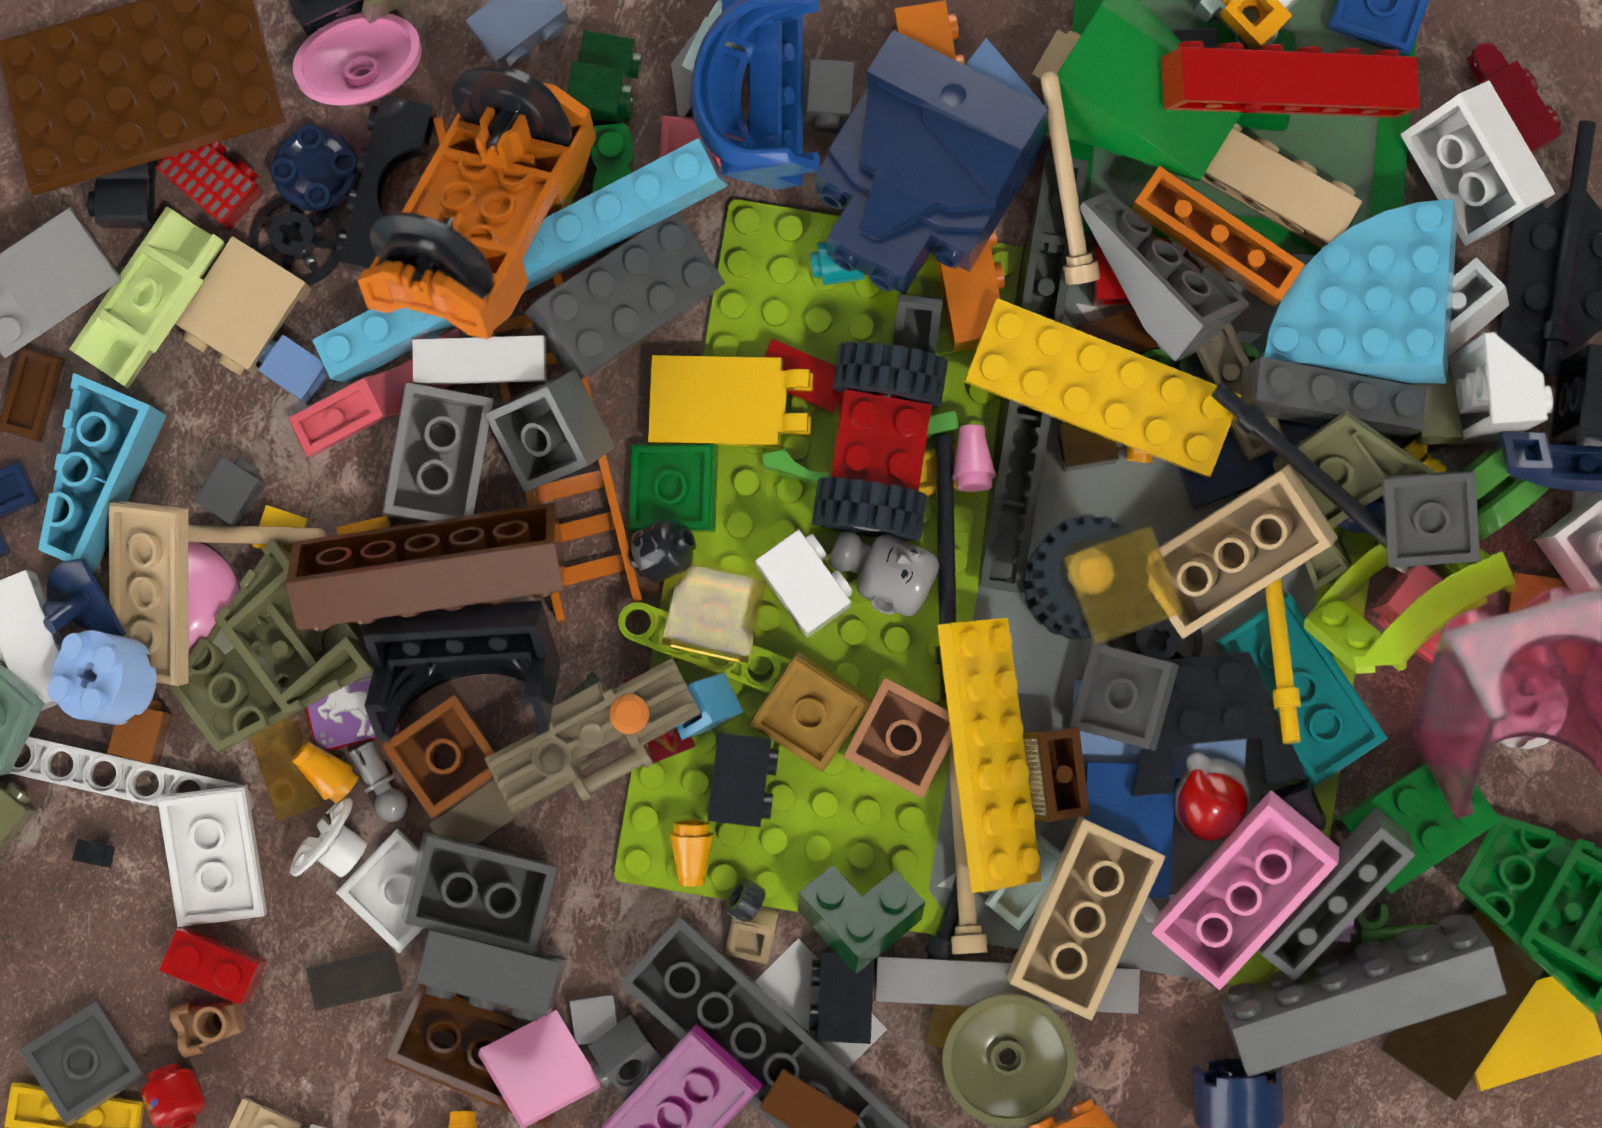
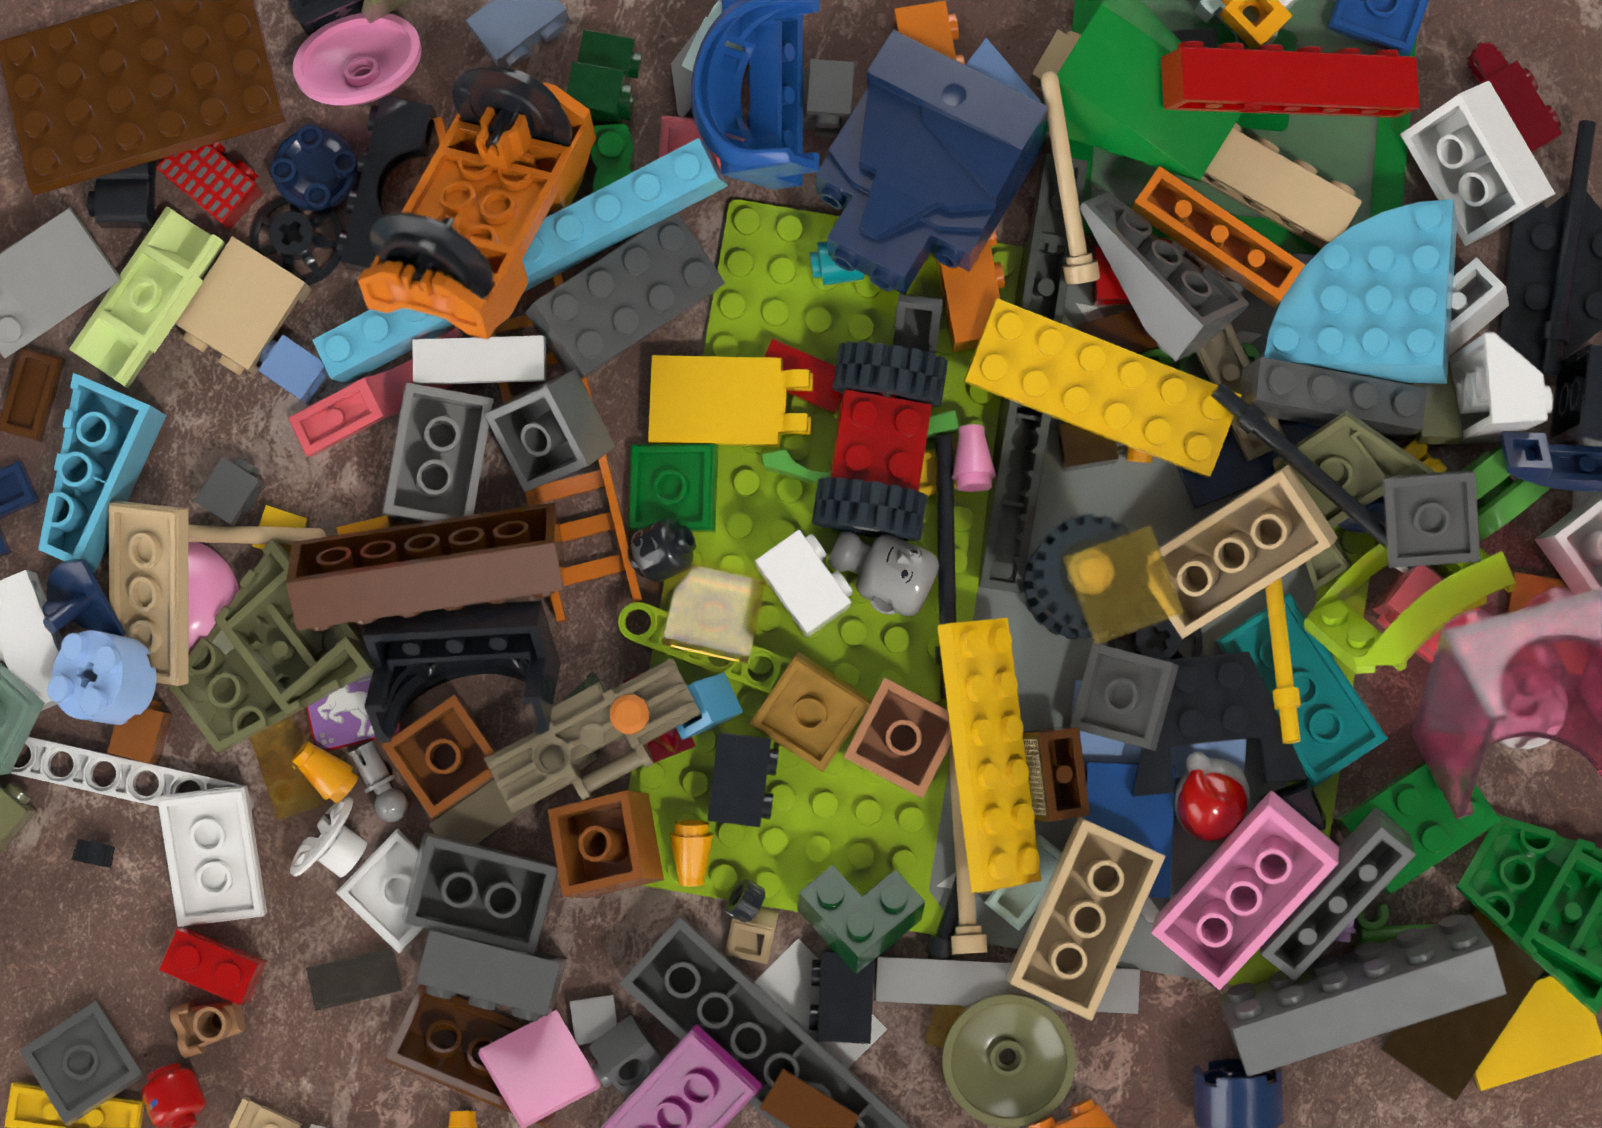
none -> dark orange brick [548,790,664,899]

